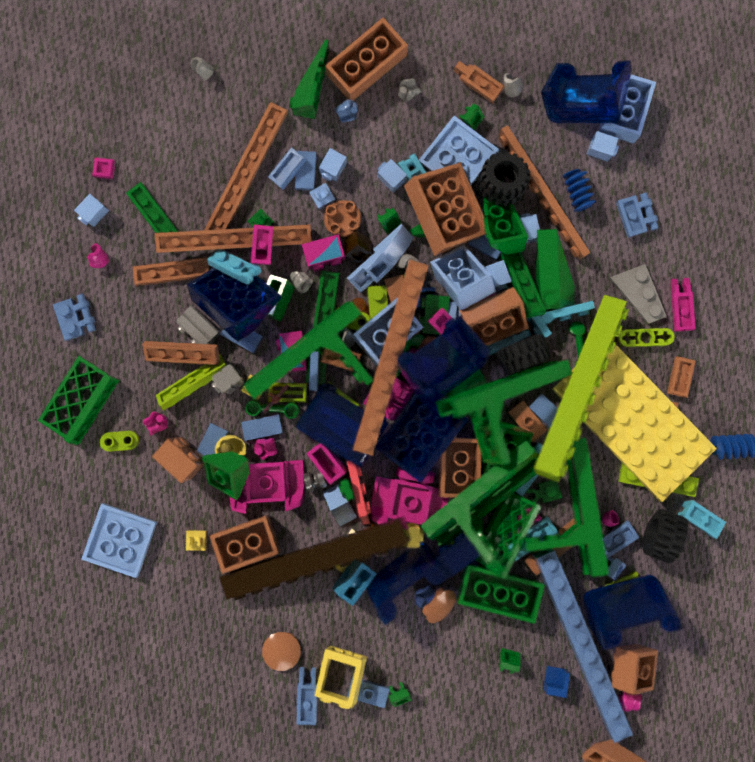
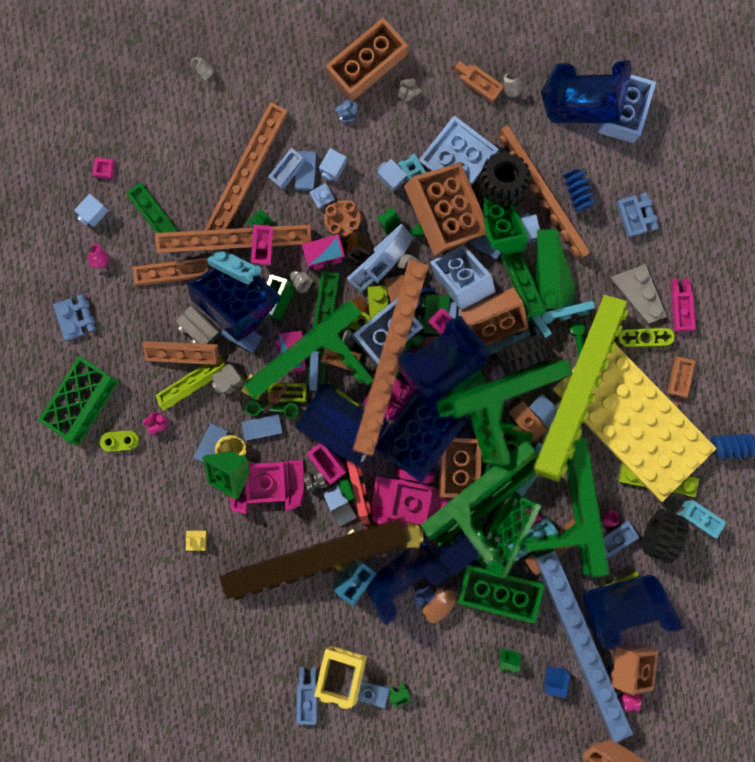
light blue plate [82,503,157,578] -> none
nougat brick [152,437,204,483] -> none
nougat brick [210,514,281,574] -> none
dark pink arm [254,438,278,460] -> none
nougat dish [262,632,301,671] -> none
green wedge [289,40,330,119] -> none
green tile [459,104,485,131] -> none
light blue brick [485,260,511,292] -> none
green plate [526,480,562,503] -> none
light blue brick [587,131,619,161] -> none
light blue tile [606,557,626,581] -> none

